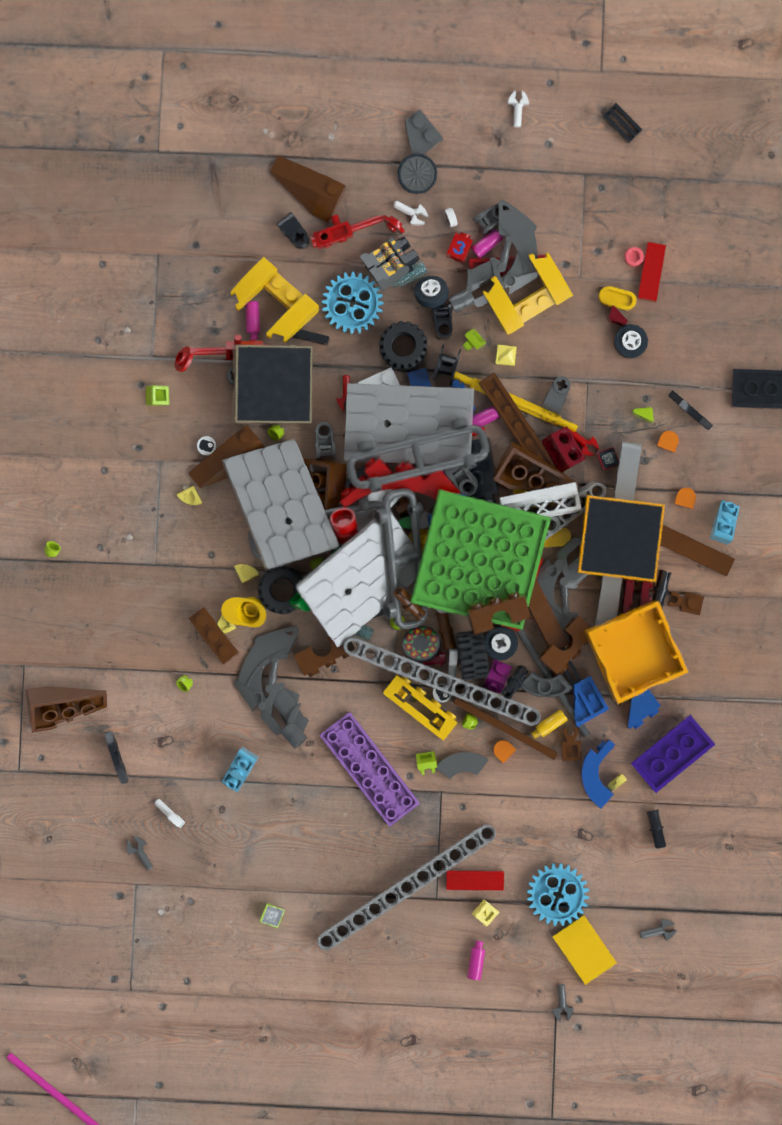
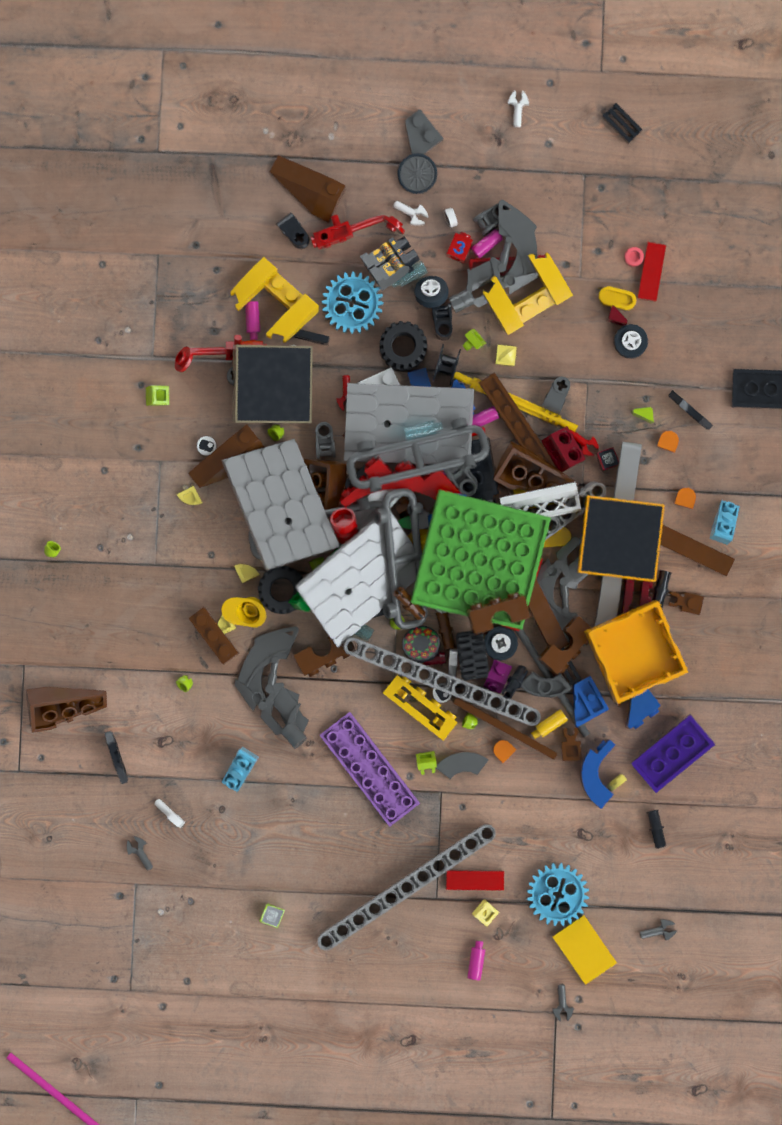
none -> clear light blue cylinder [404,420,443,441]

